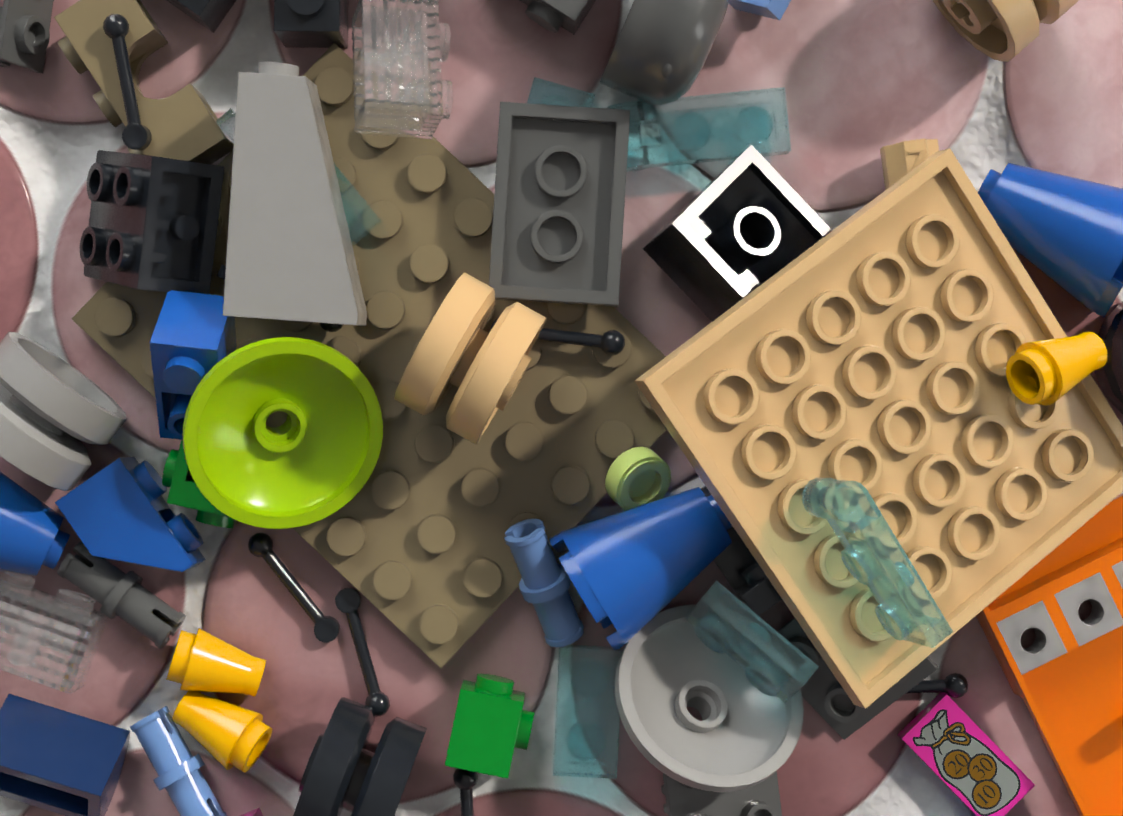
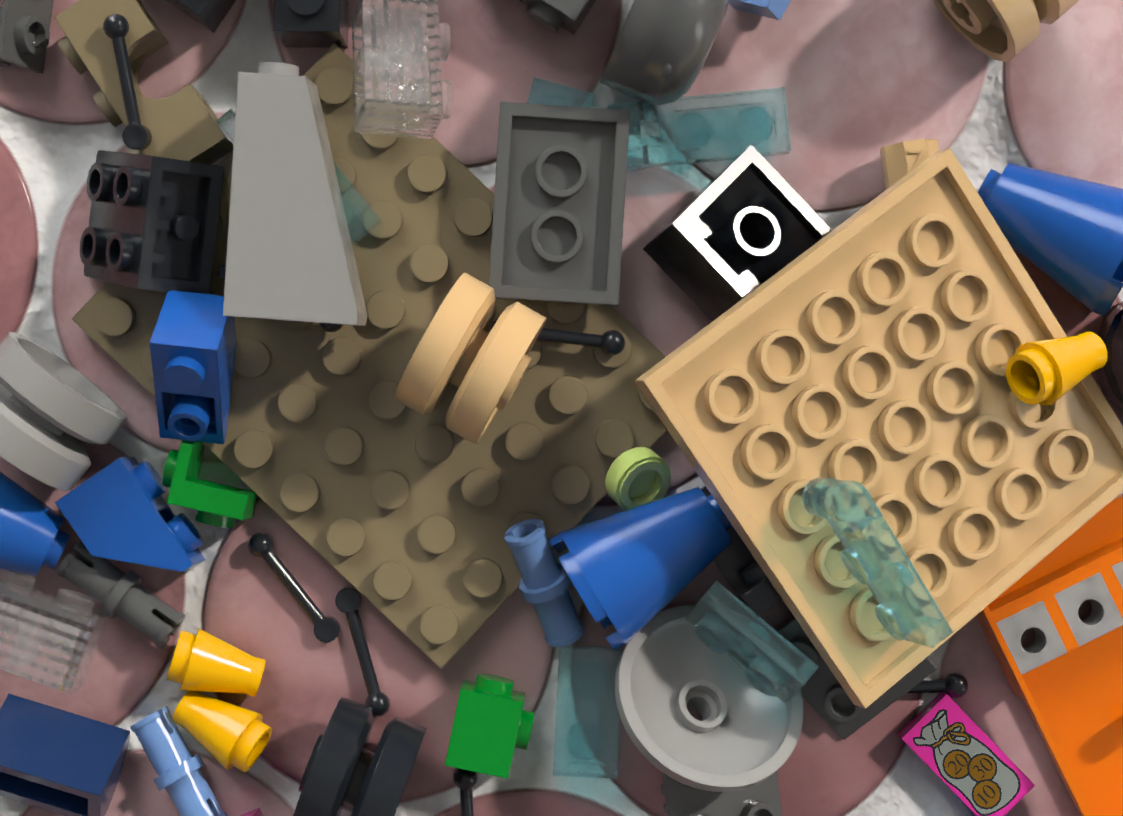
lime dish [182,337,383,529] -> none

